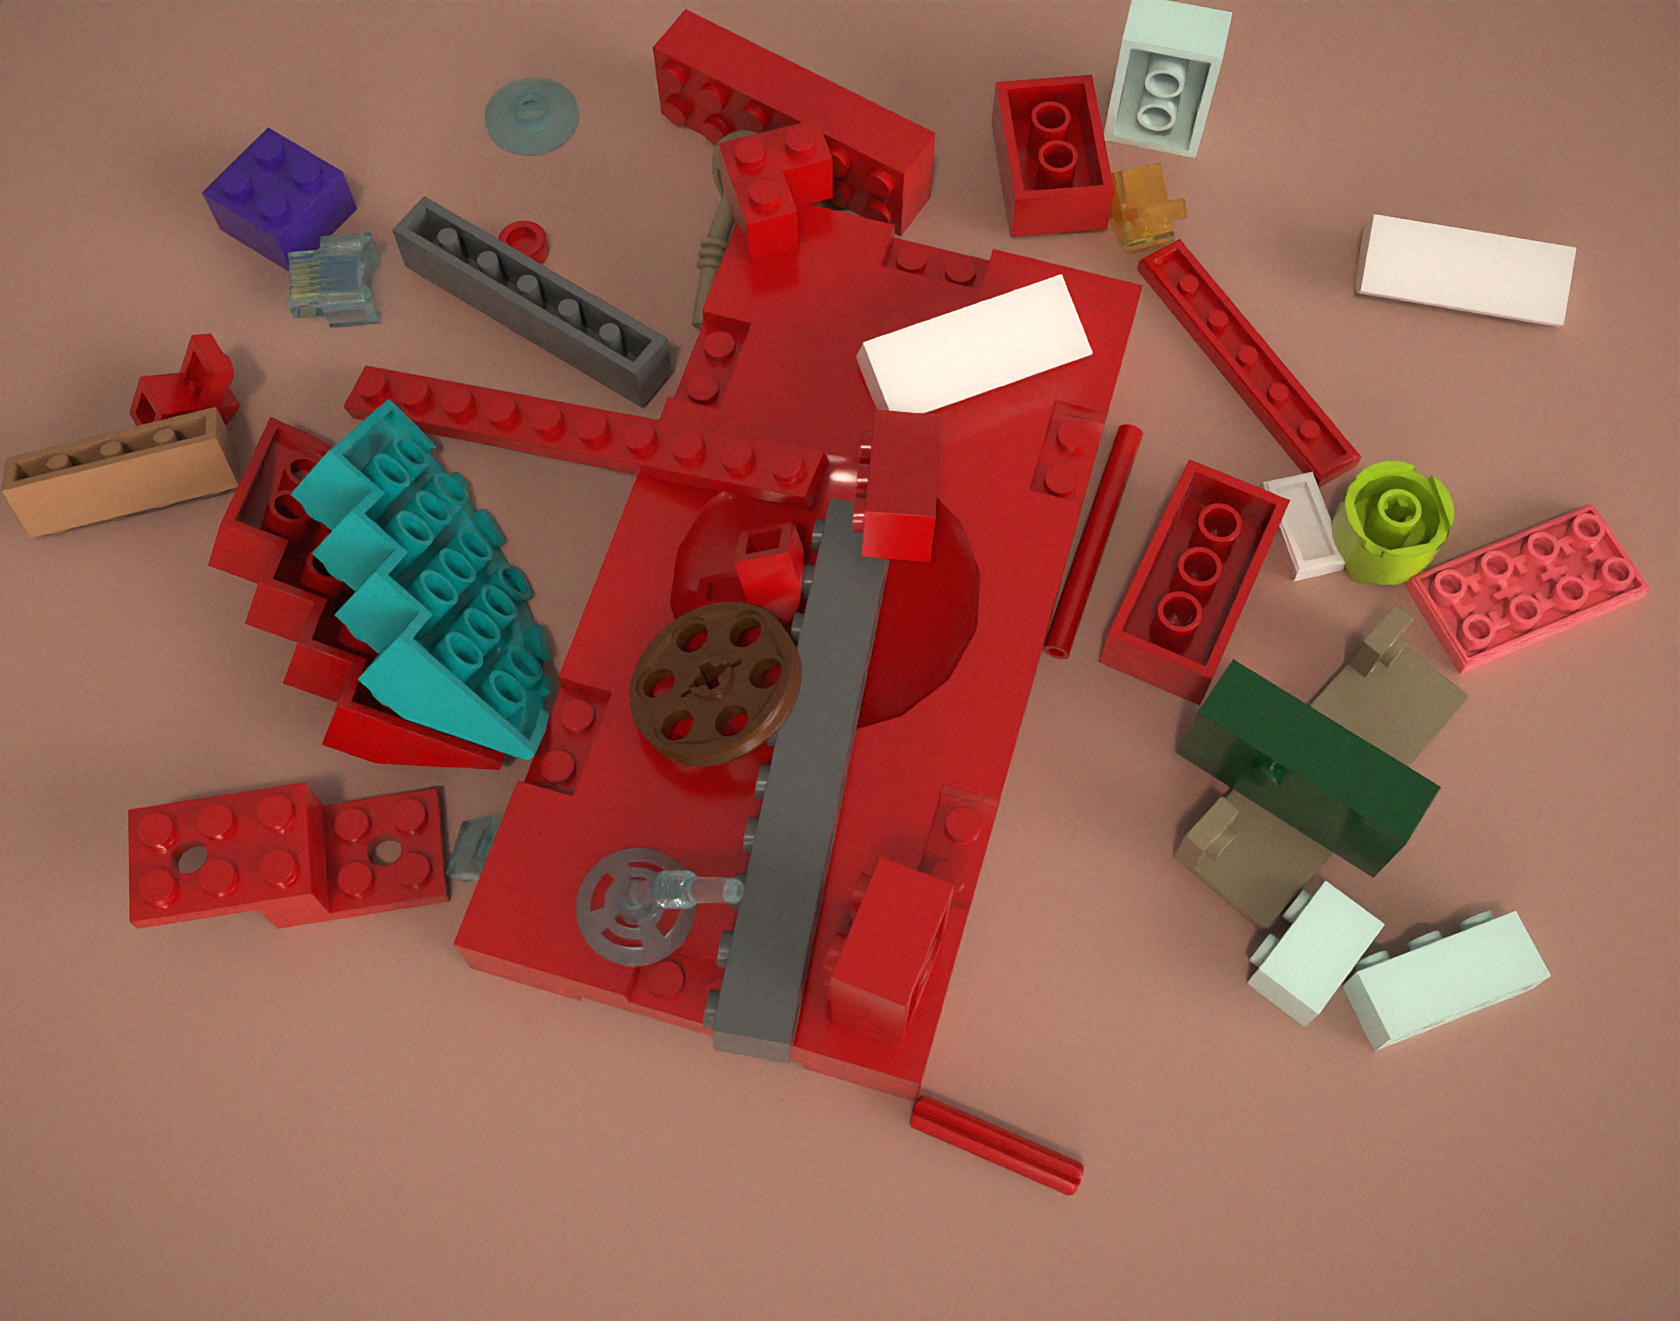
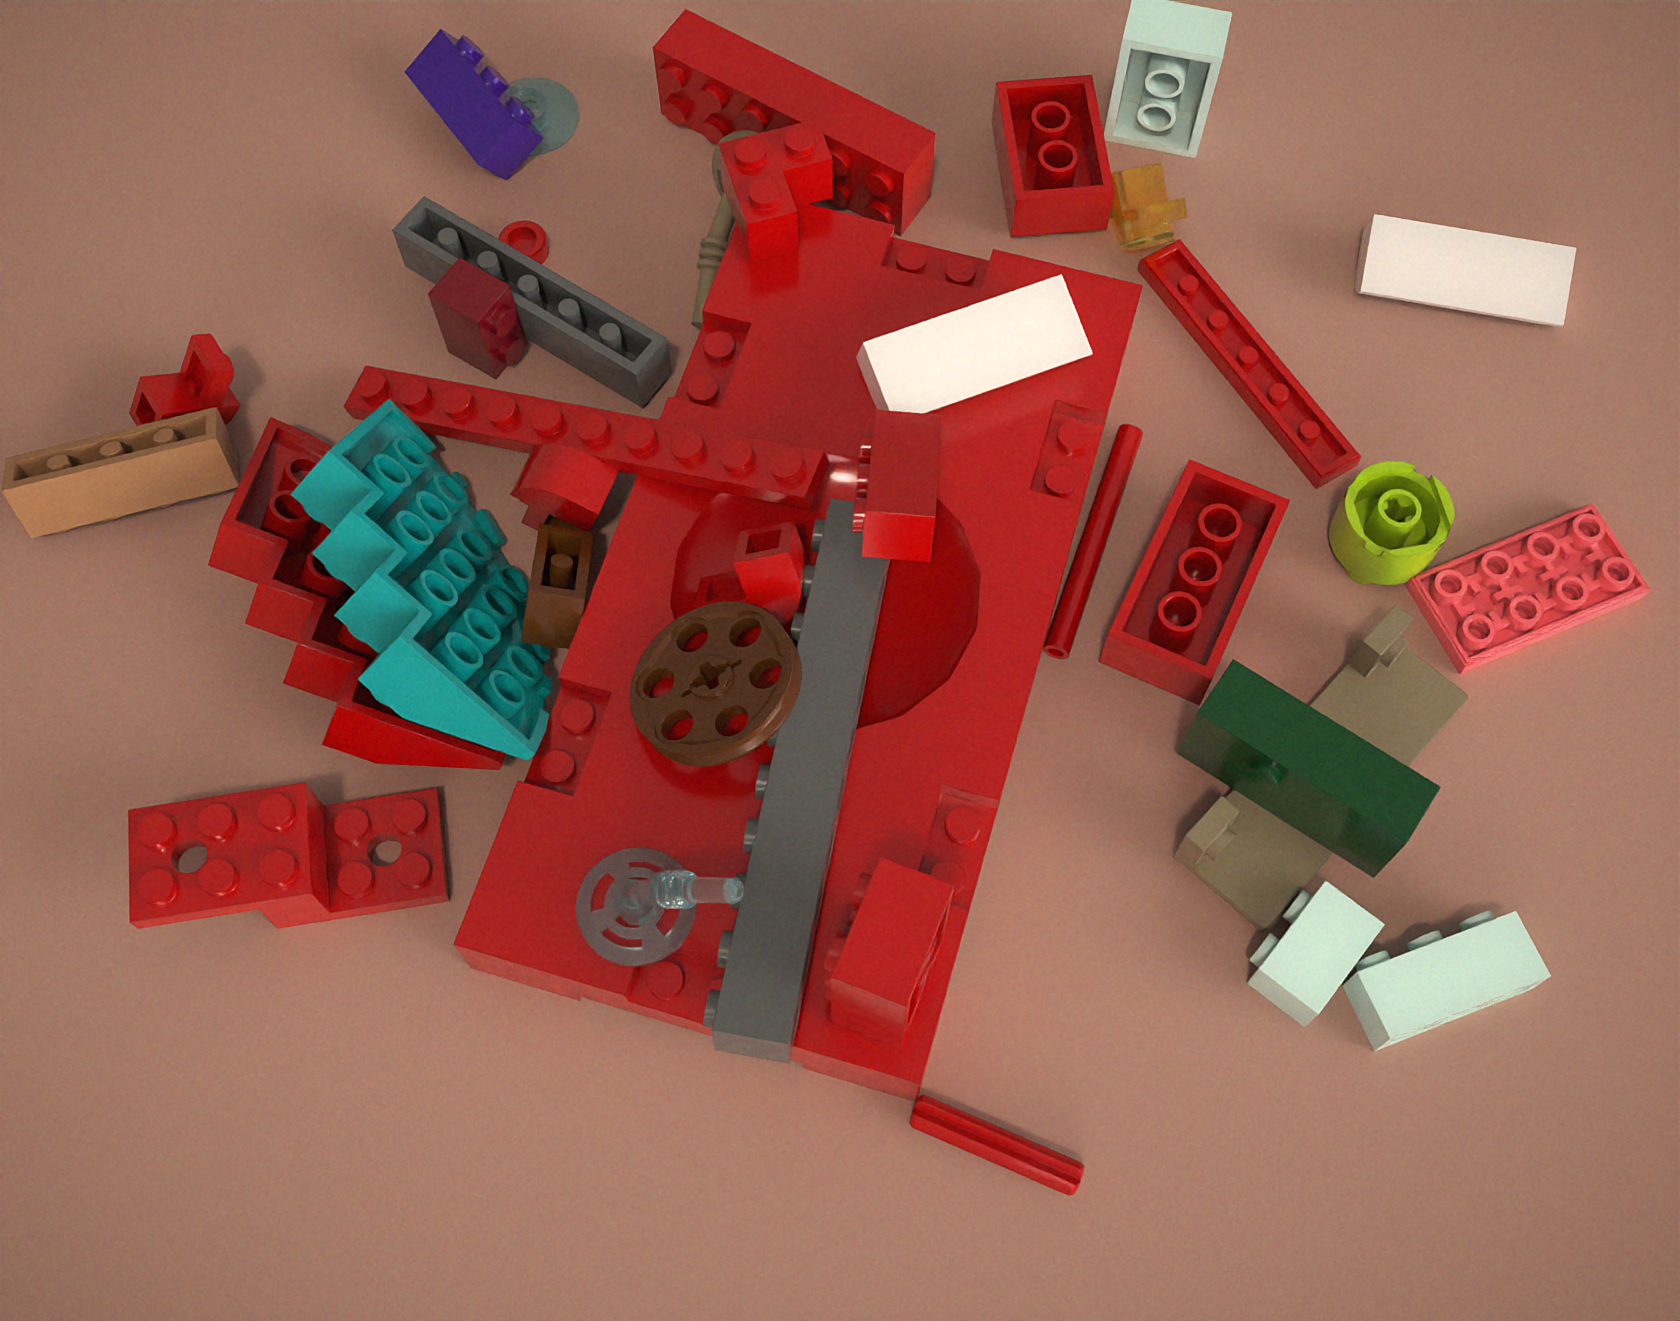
dark purple brick [202,127,357,274] -> none
clear light blue piece [287,232,381,328] -> none
clear light blue plate [445,816,502,882] -> none
white tile [1261,472,1345,581] -> none
none -> dark purple brick [405,29,544,180]
none -> dark red brick [428,257,526,379]
none -> red brick [510,443,620,531]
none -> reddish brown brick [521,517,594,649]

